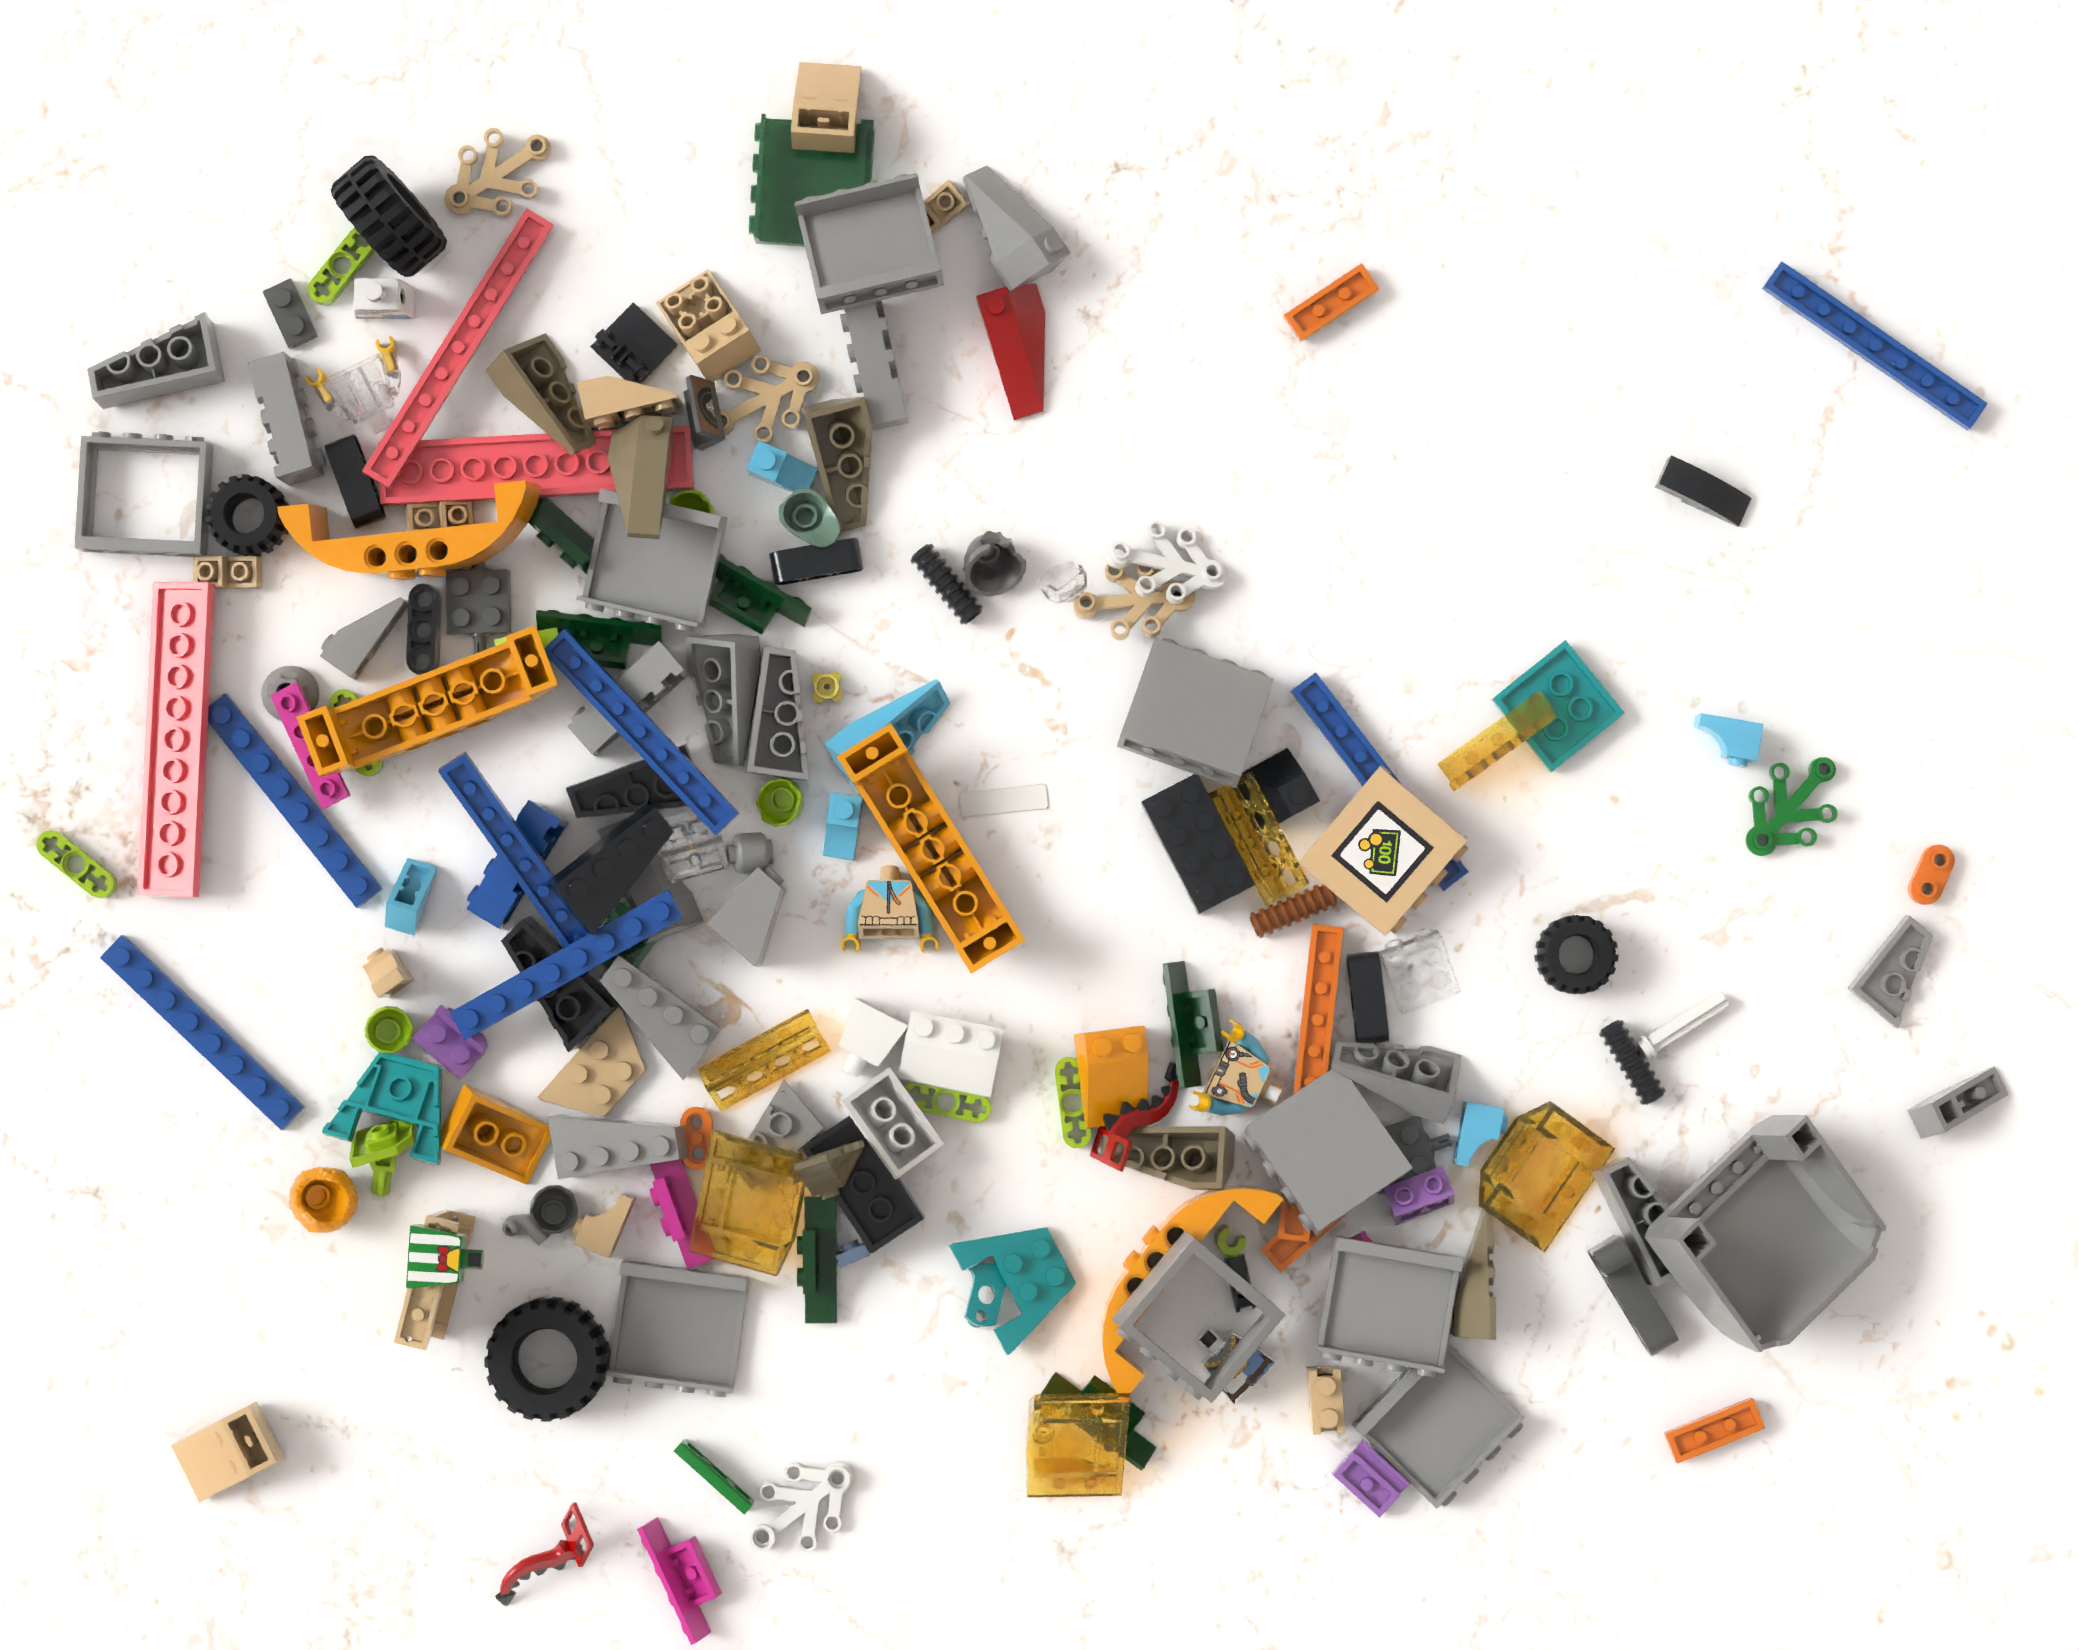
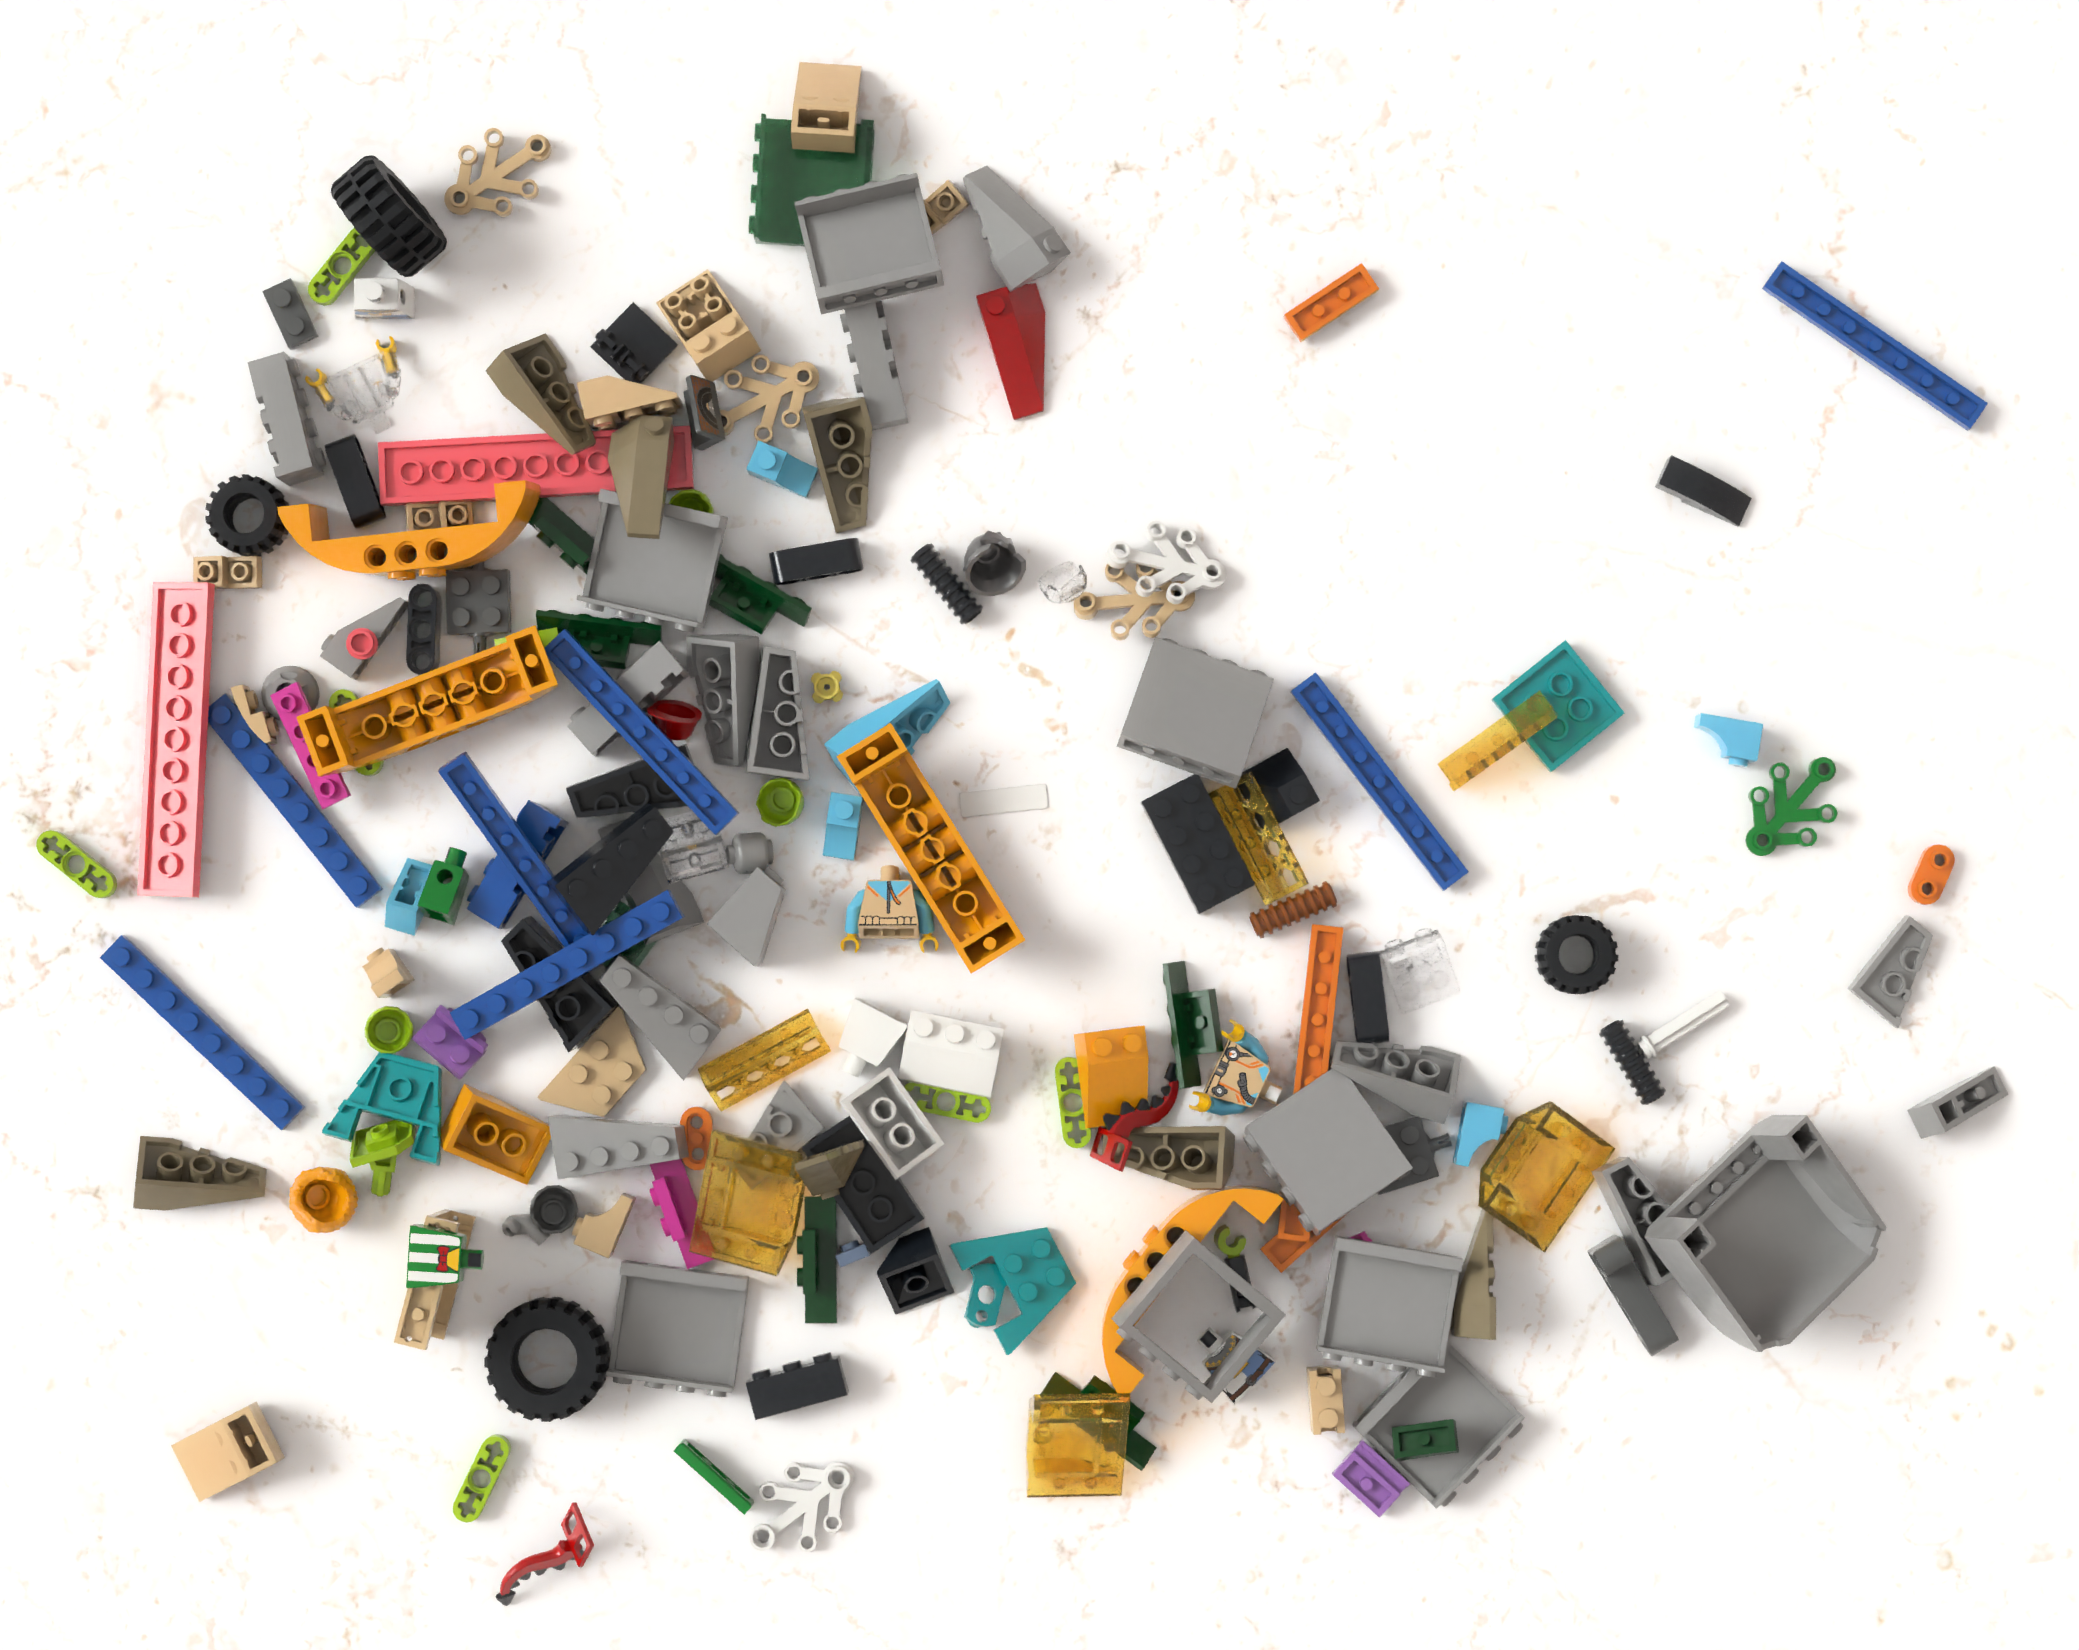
light grey window [74,431,213,557] -> none
light grey wedge [87,312,225,409] -> none
coral plate [362,208,554,489] -> none
dark pink bracket [637,1517,722,1645] -> none
sand green piece [778,488,841,548] -> none
tan panel [1298,765,1469,936] -> none
medium lavender bracket [1384,1167,1454,1225] -> none
orange plate [1664,1397,1765,1464] -> none
none -> dark tan wedge [133,1136,267,1211]
none -> tan slope [231,684,279,745]
none -> coral plate [346,628,379,660]
none -> green torso [417,847,469,925]
none -> lime beam [453,1434,511,1523]
none -> red piece [647,699,702,740]
none -> black brick [746,1352,849,1420]
none -> black slope [877,1227,954,1315]
none -> dark green plate [1392,1419,1459,1461]

